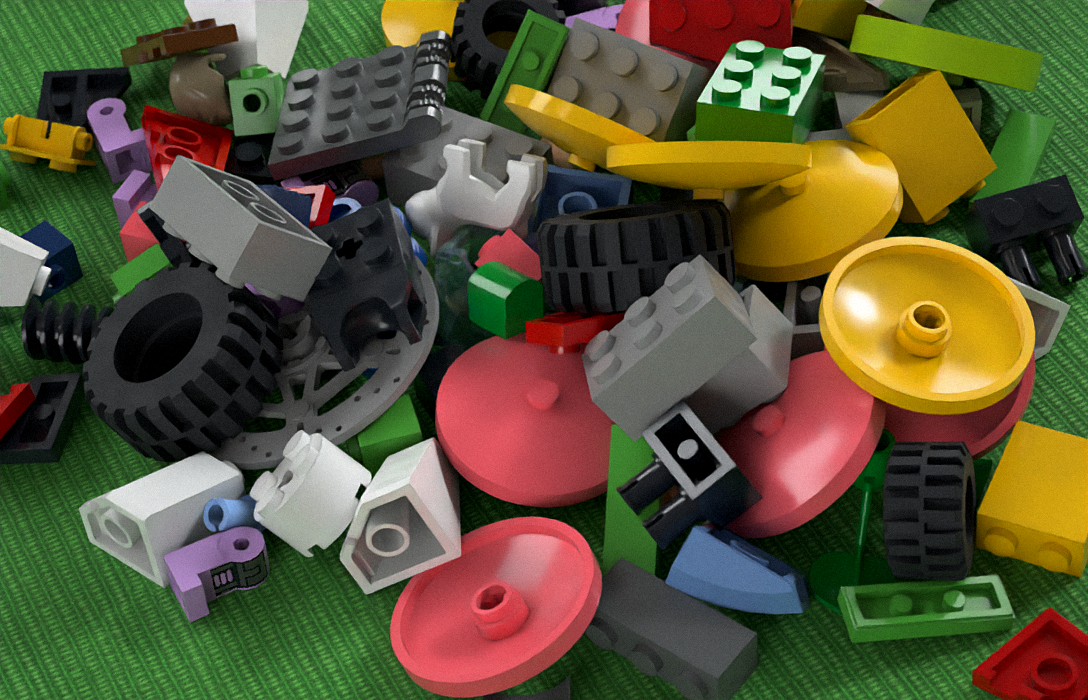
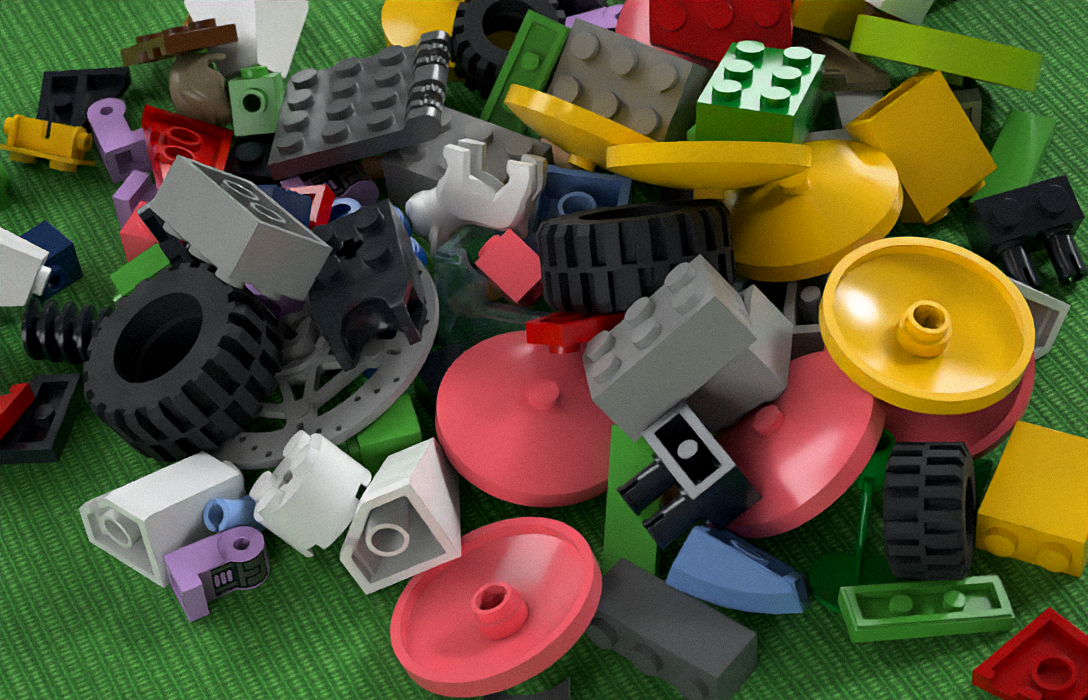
green piece [468,261,543,340] -> none

